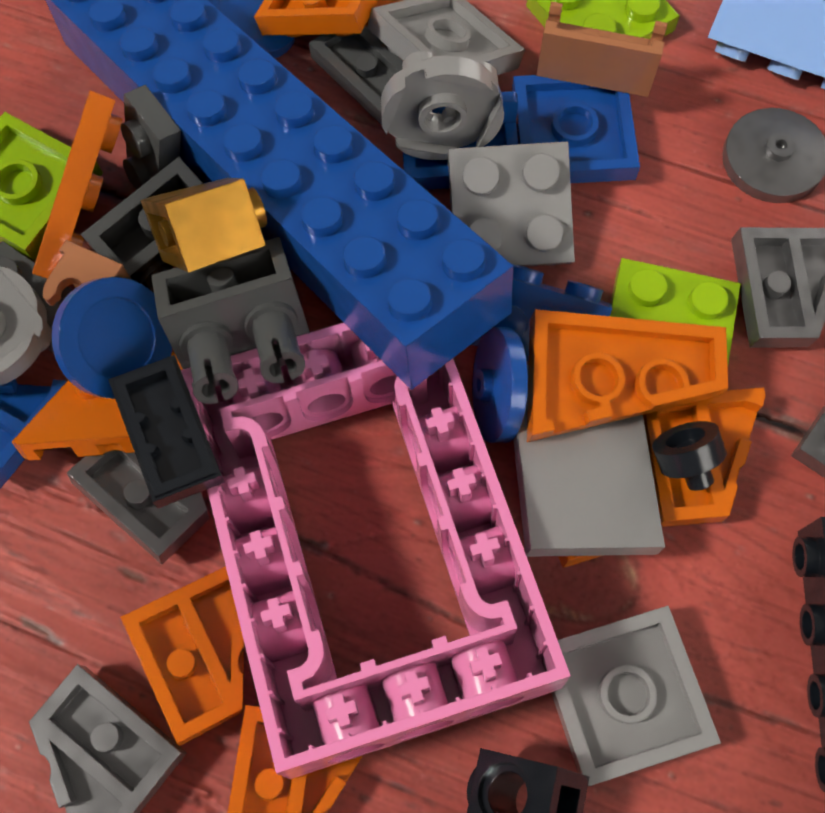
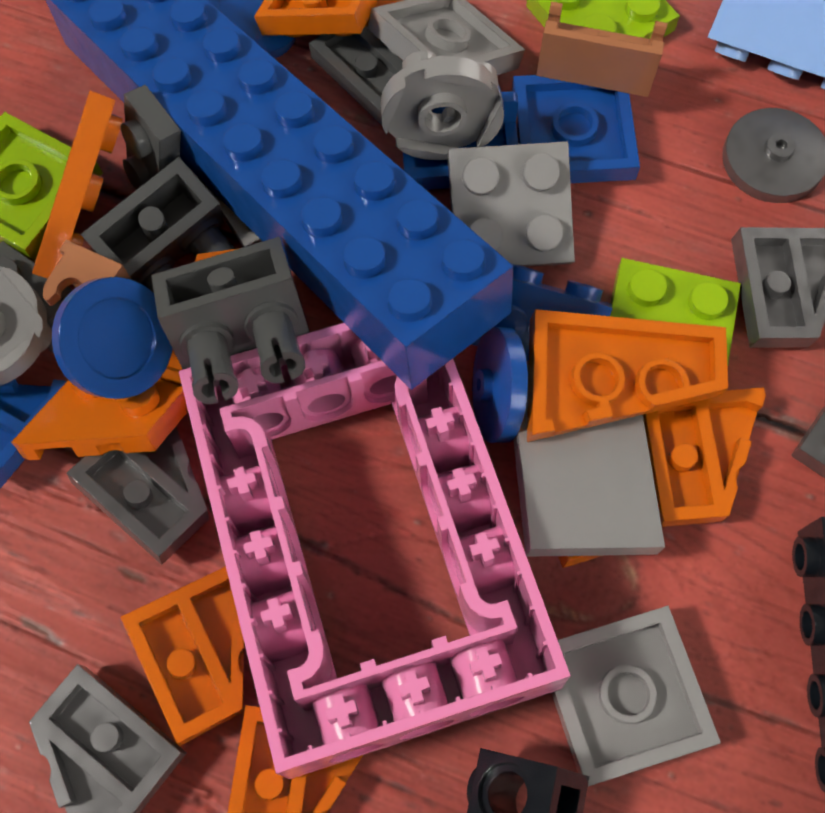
black plate [108,355,224,509] -> none
pearl gold slope [140,178,267,273] -> none
black tile [652,421,727,491] -> none

